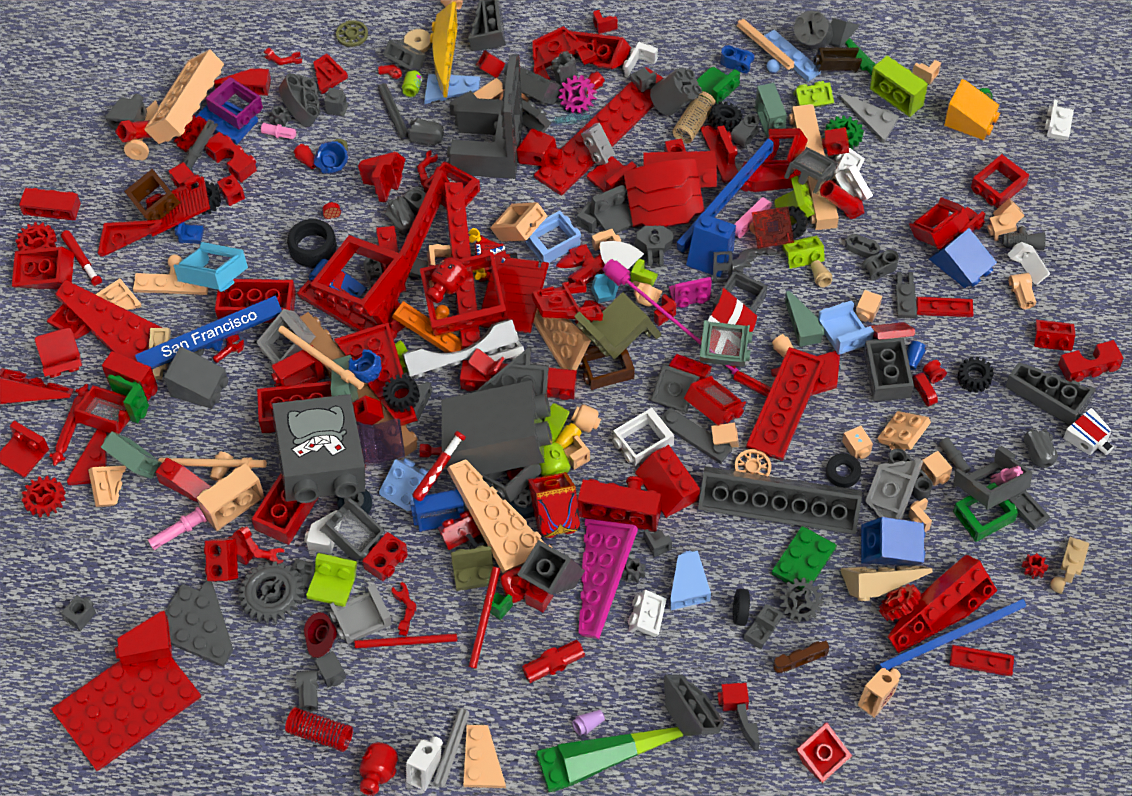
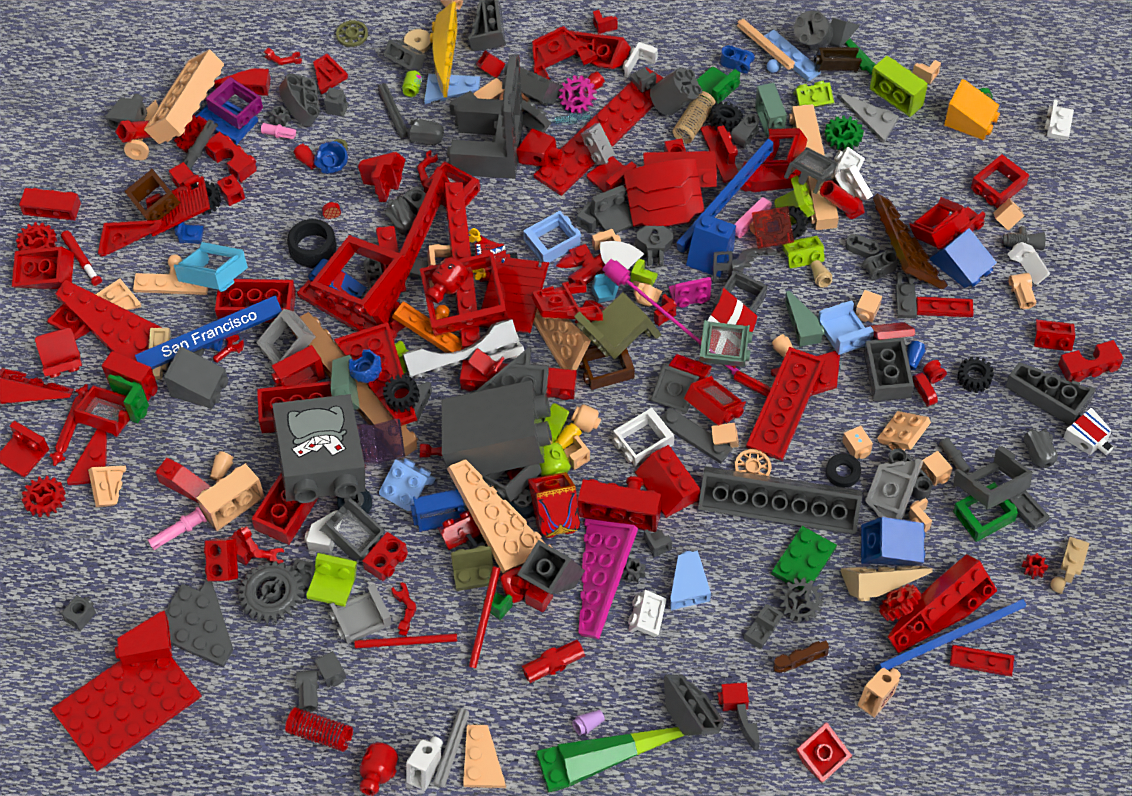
sand green window [101,431,162,479] -> none
light nougat bar [158,458,267,469] -> none
light nougat bar [278,326,364,389] -> none
dark red piece [304,612,337,658] -> none
red brick [353,395,384,426] -> none
red arm [378,65,402,79] -> none
red piece [412,431,466,501] -> none
light nougat window [490,202,547,242] -> none
dark grey piece [551,51,578,88] -> none
black tyre [733,588,750,626] -> none
red brick [822,127,849,156] -> none
light nougat bracket [987,212,1017,241] -> none
bright pink axle [991,466,1023,486] -> none
none -> reddish brown wing [873,193,948,289]

